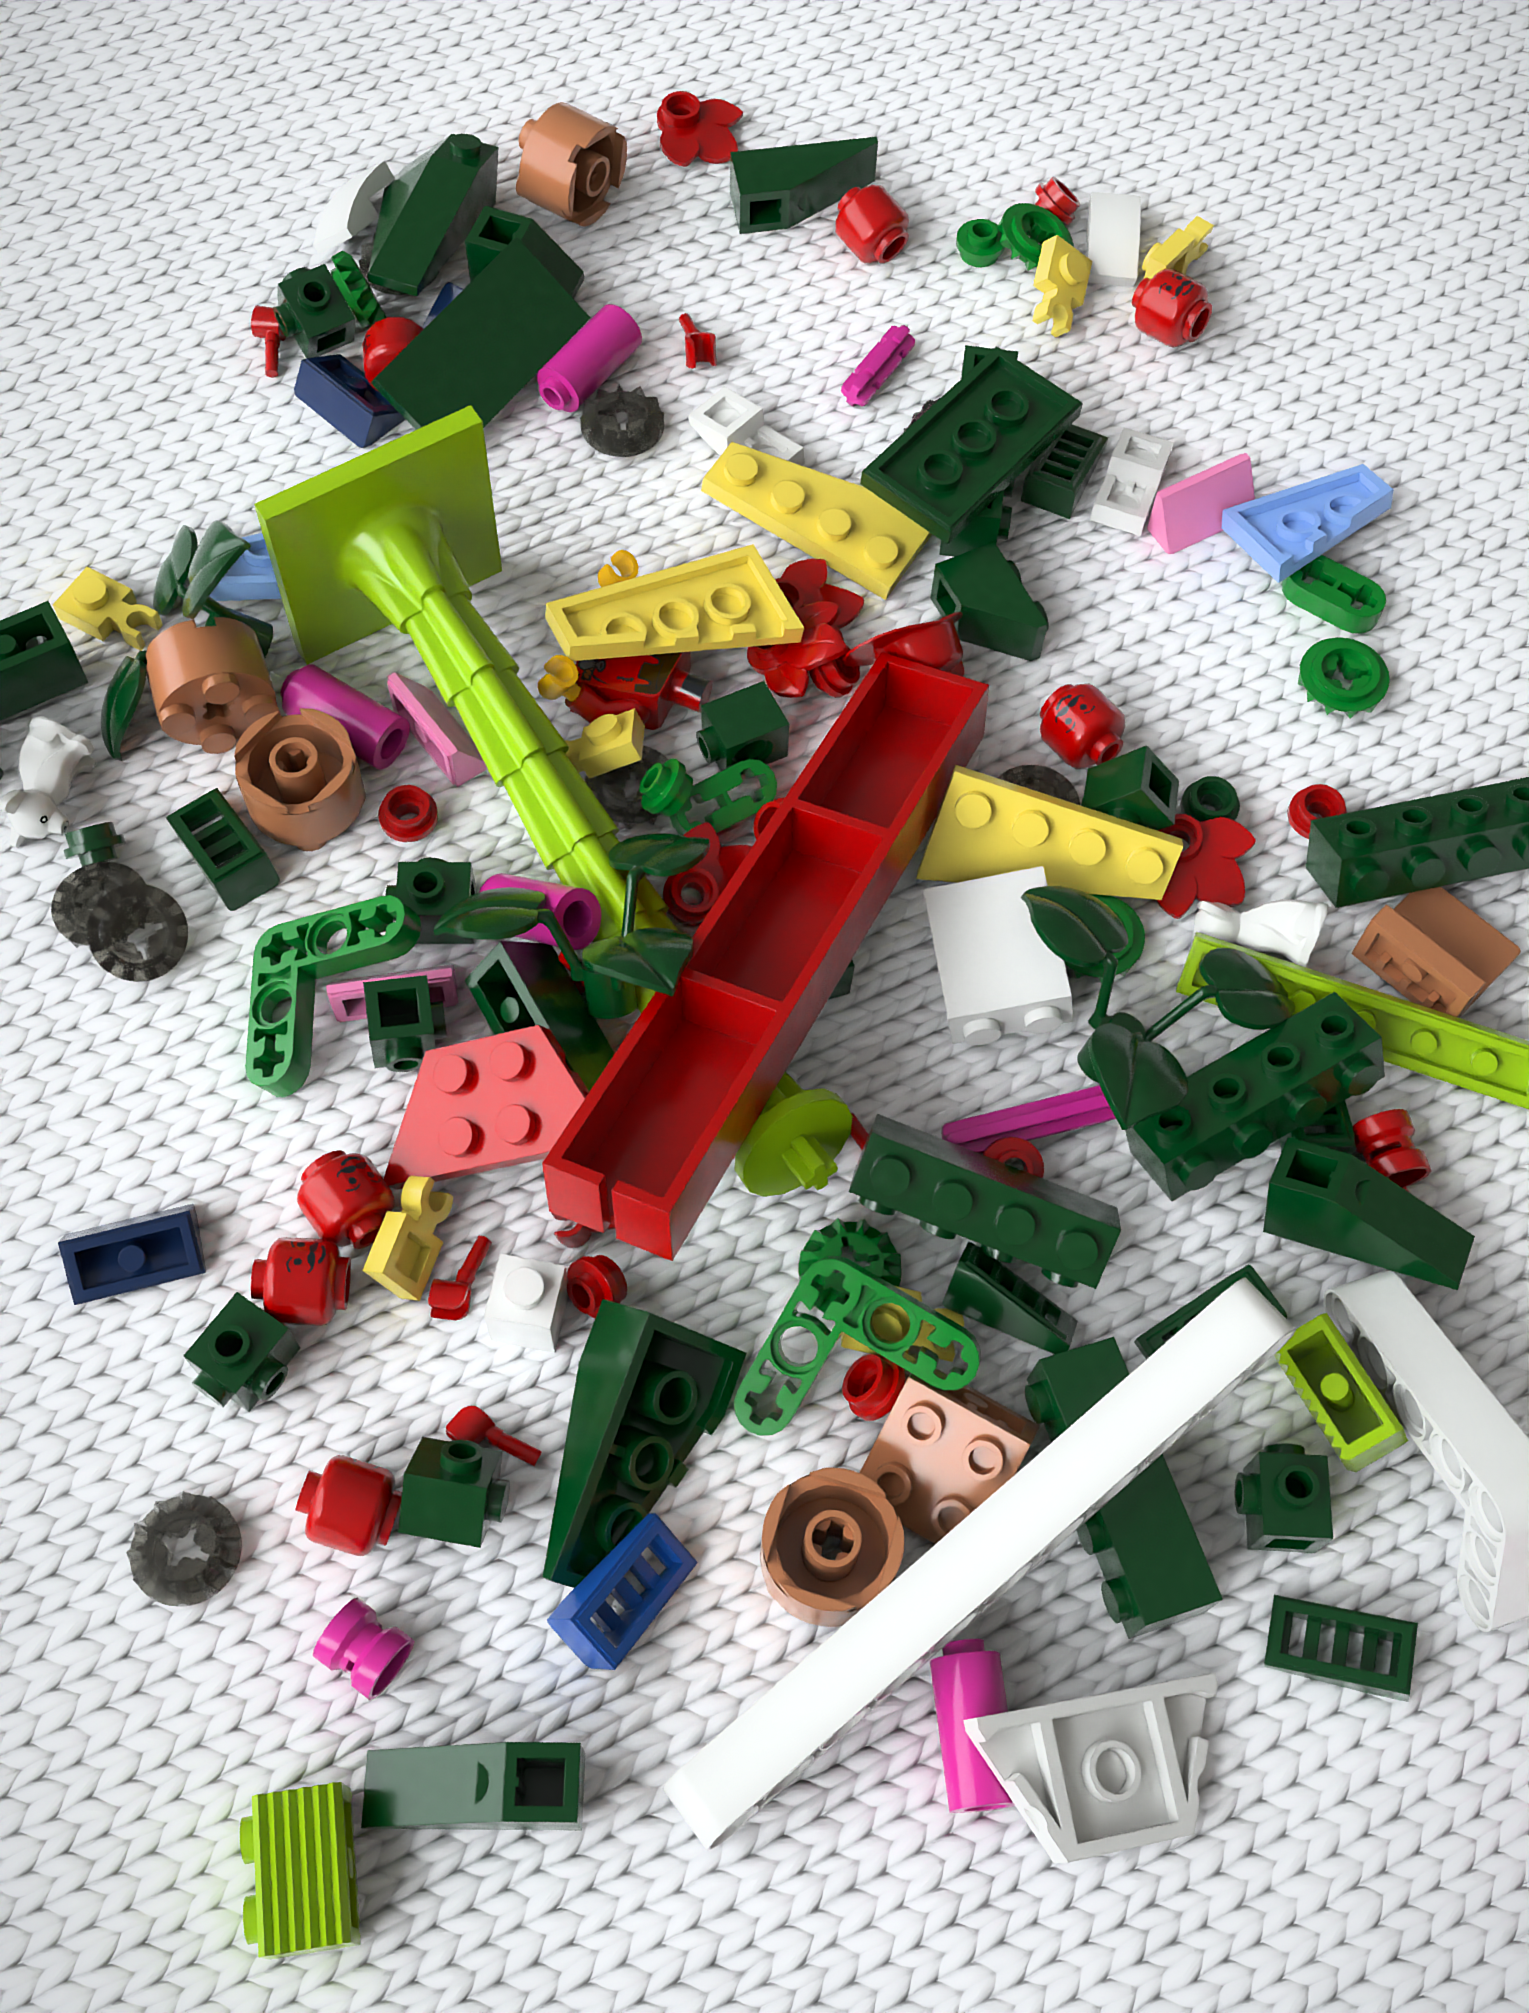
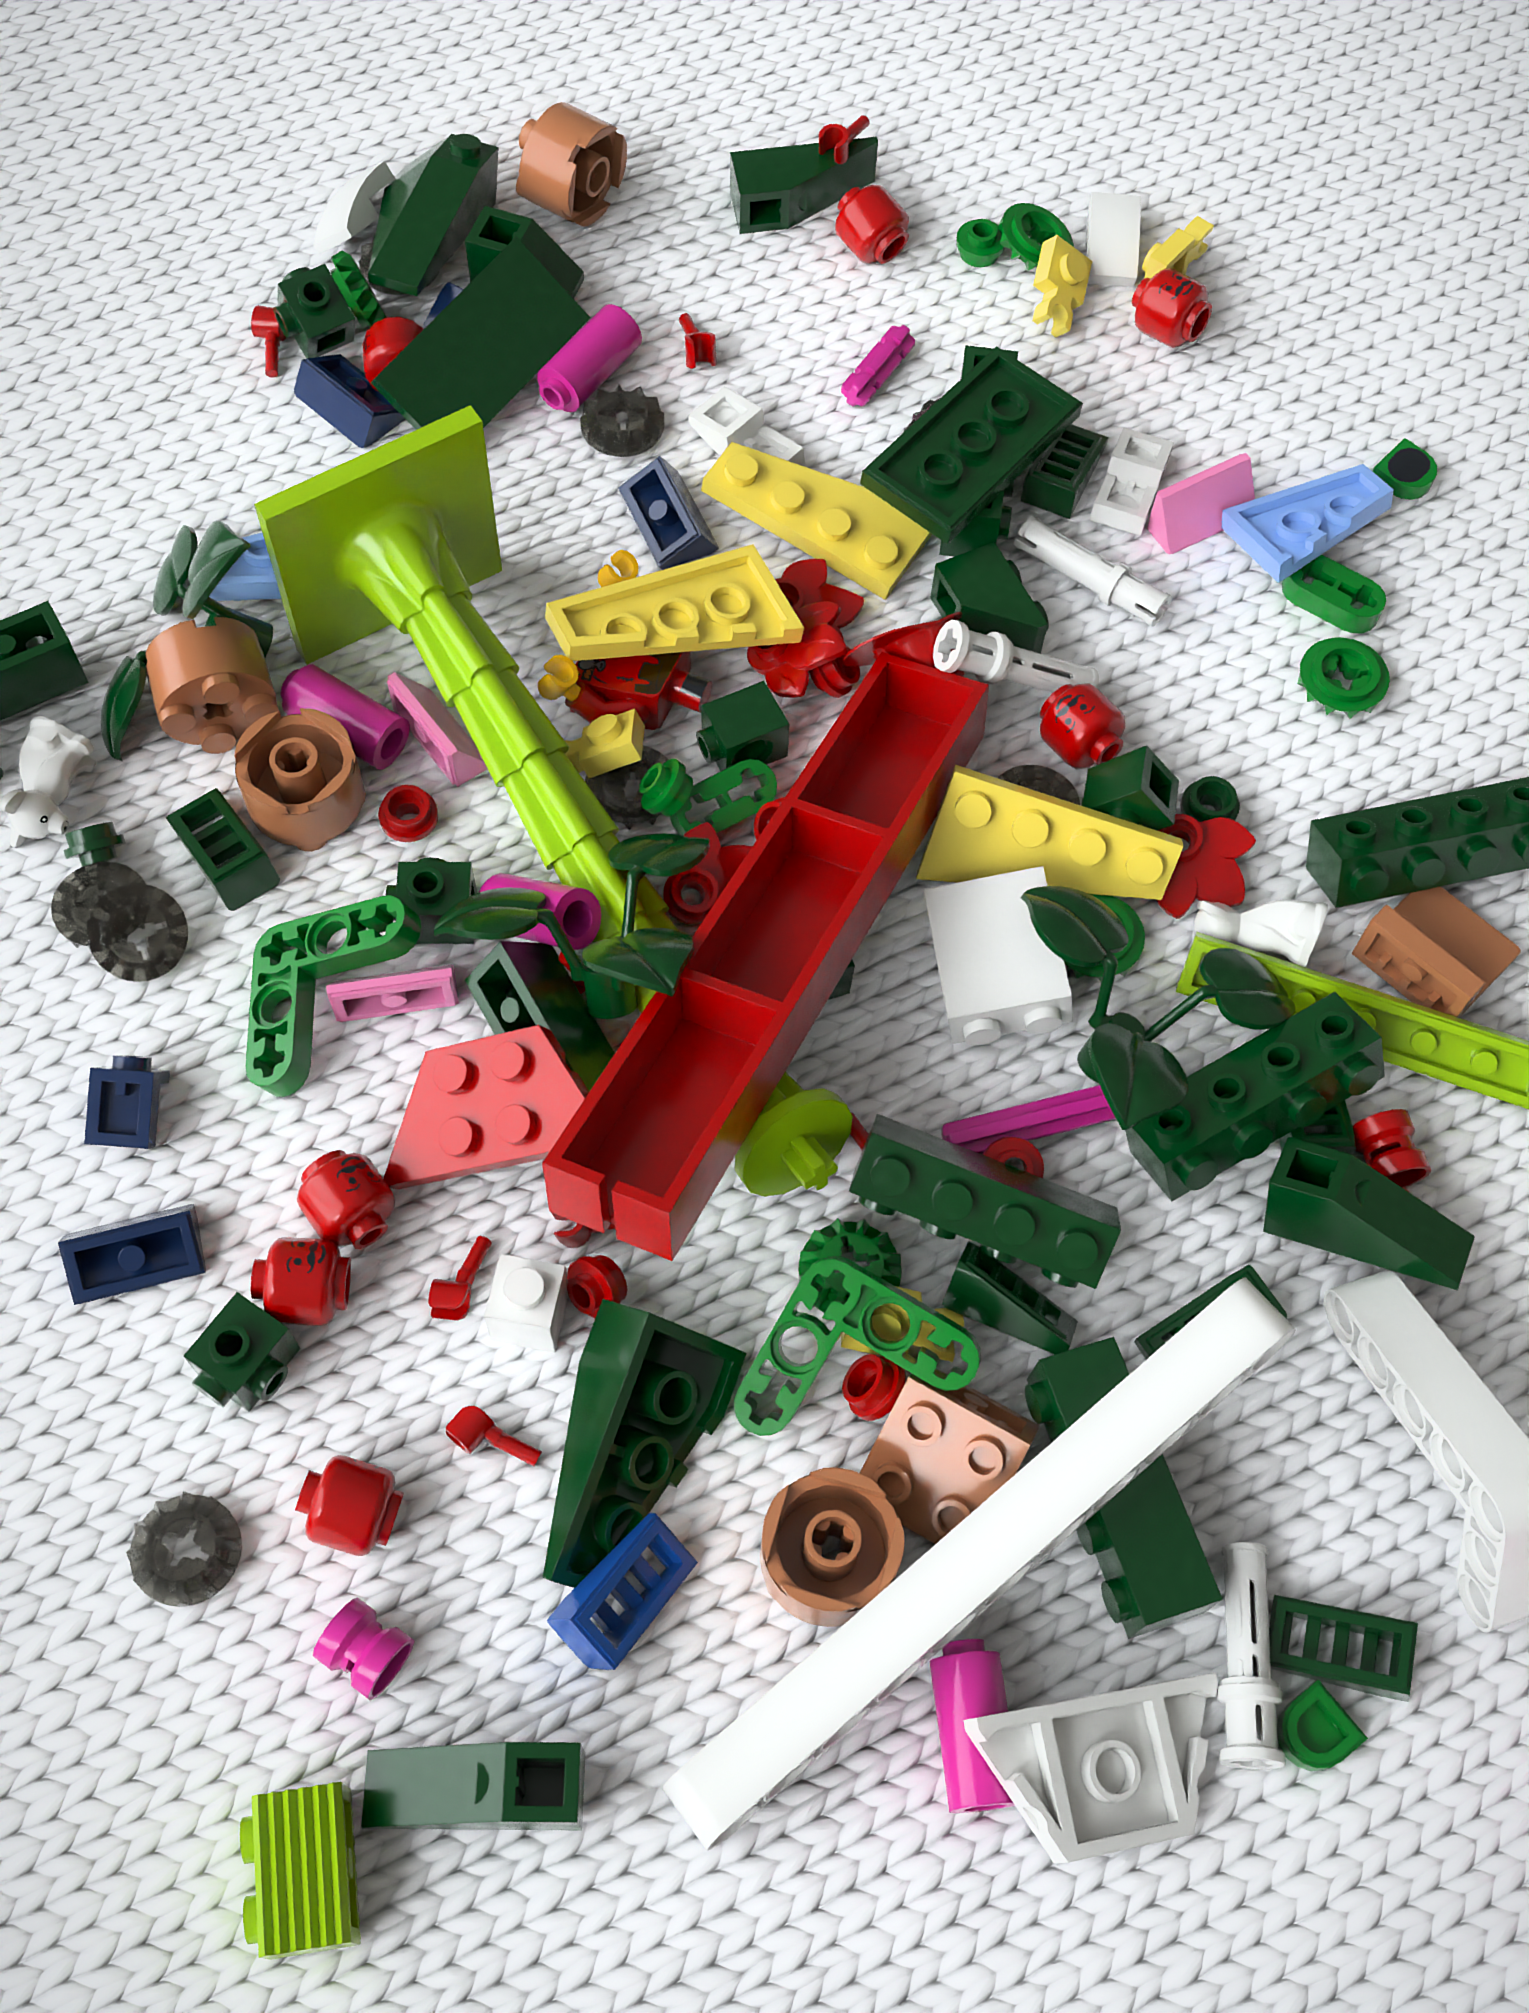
light yellow plate [52,567,163,651] -> none
light yellow plate [362,1176,453,1301] -> none
dark green brick [363,975,447,1072] -> none
dark green brick [398,1437,510,1548] -> none
red plate [657,91,743,167] -> none
red plate [1035,176,1081,225] -> none
dark green brick [1234,1443,1333,1553] -> none
lime brick [1273,1313,1409,1472] -> none
red plate [1287,784,1347,839] -> none
none -> dark blue bracket [84,1055,170,1149]
none -> dark blue slope [618,456,719,570]
none -> red hand [819,115,870,164]
none -> white pin [933,620,1099,693]
none -> white pin [1015,516,1172,627]
none -> white pin [1217,1542,1286,1770]
none -> green tile [1277,1679,1368,1771]
none -> tile [1372,438,1437,500]

